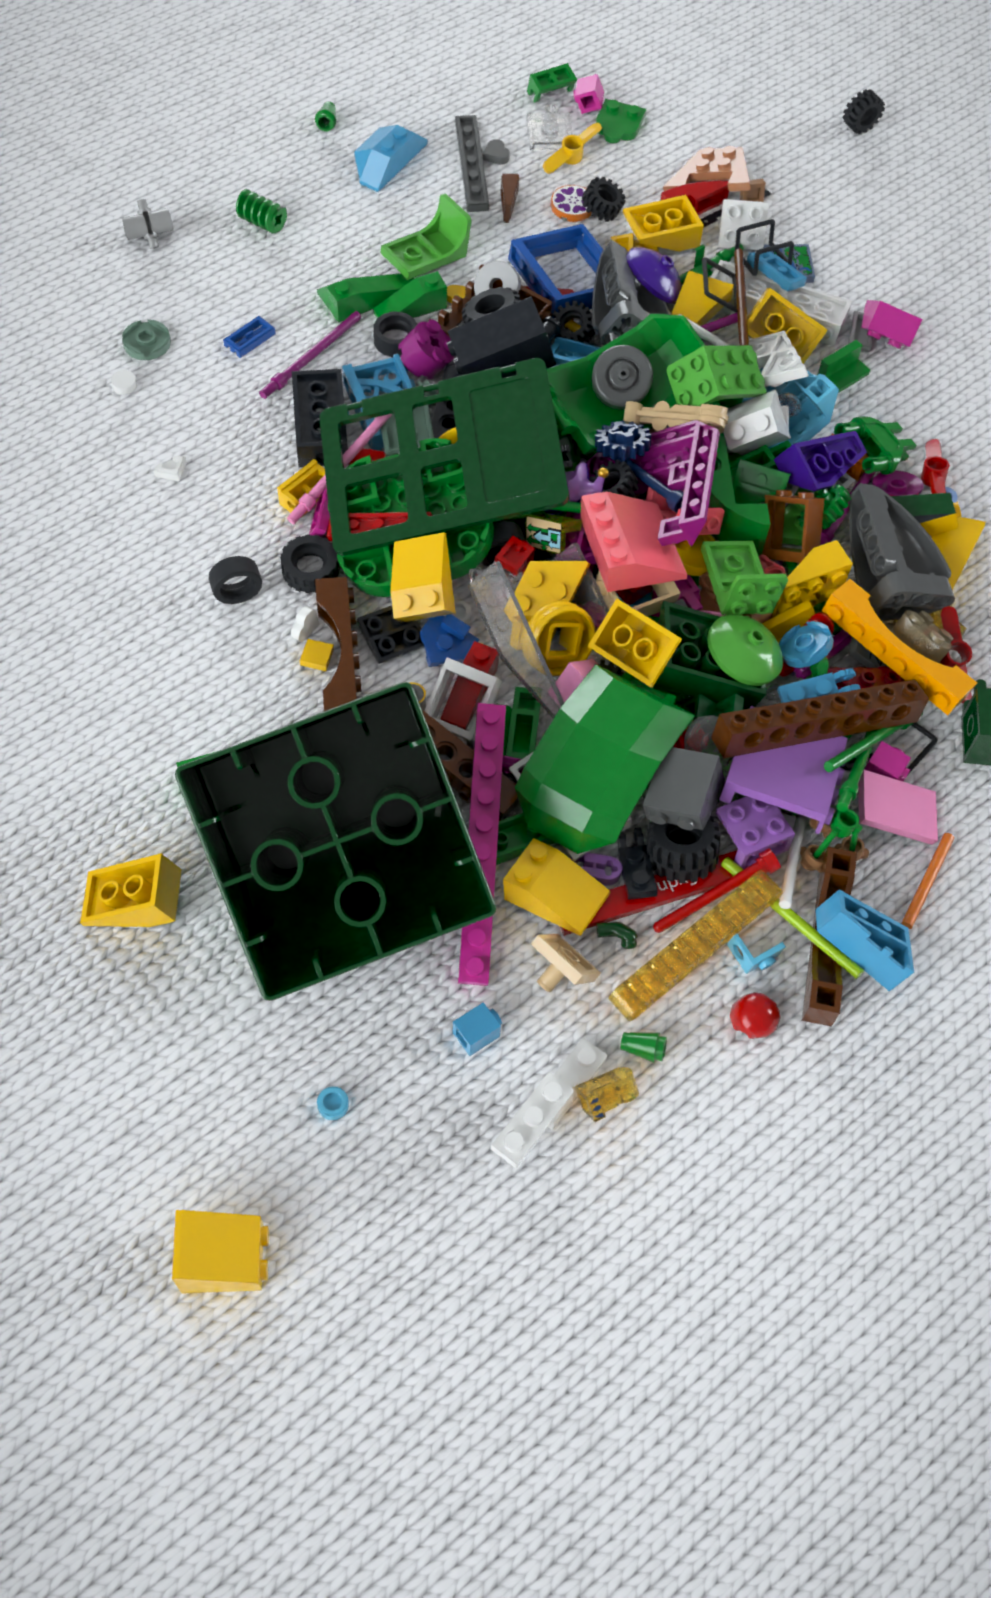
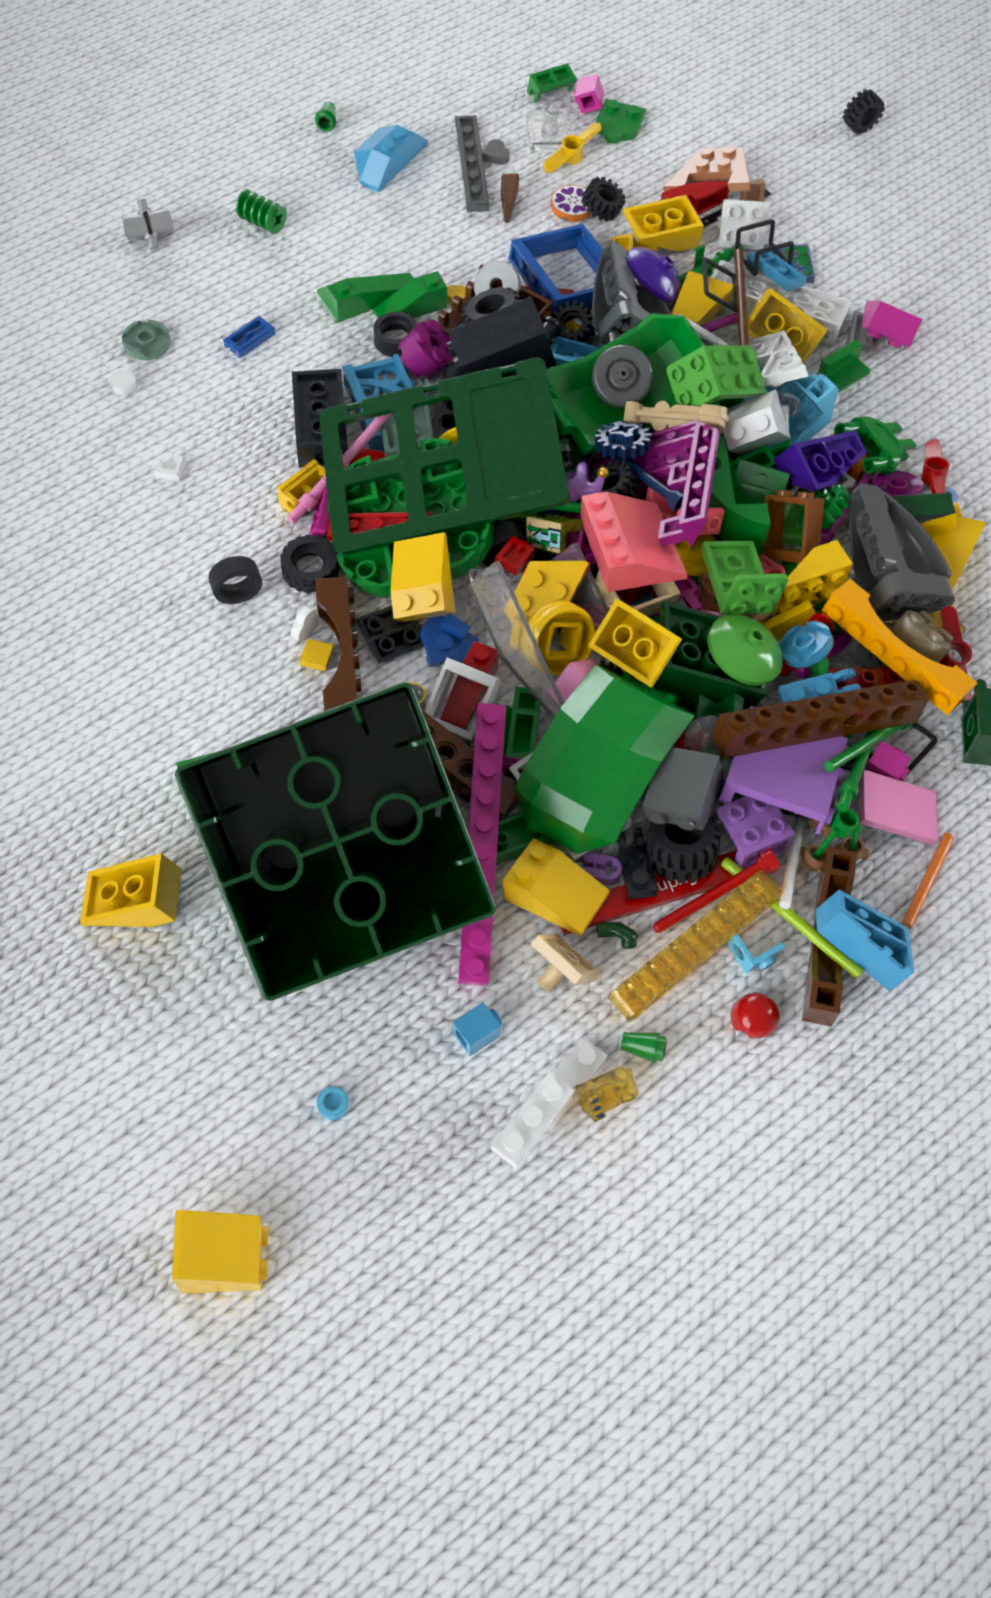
magenta bar [259,311,361,399] -> none
bright green bracket [380,193,471,280] -> none

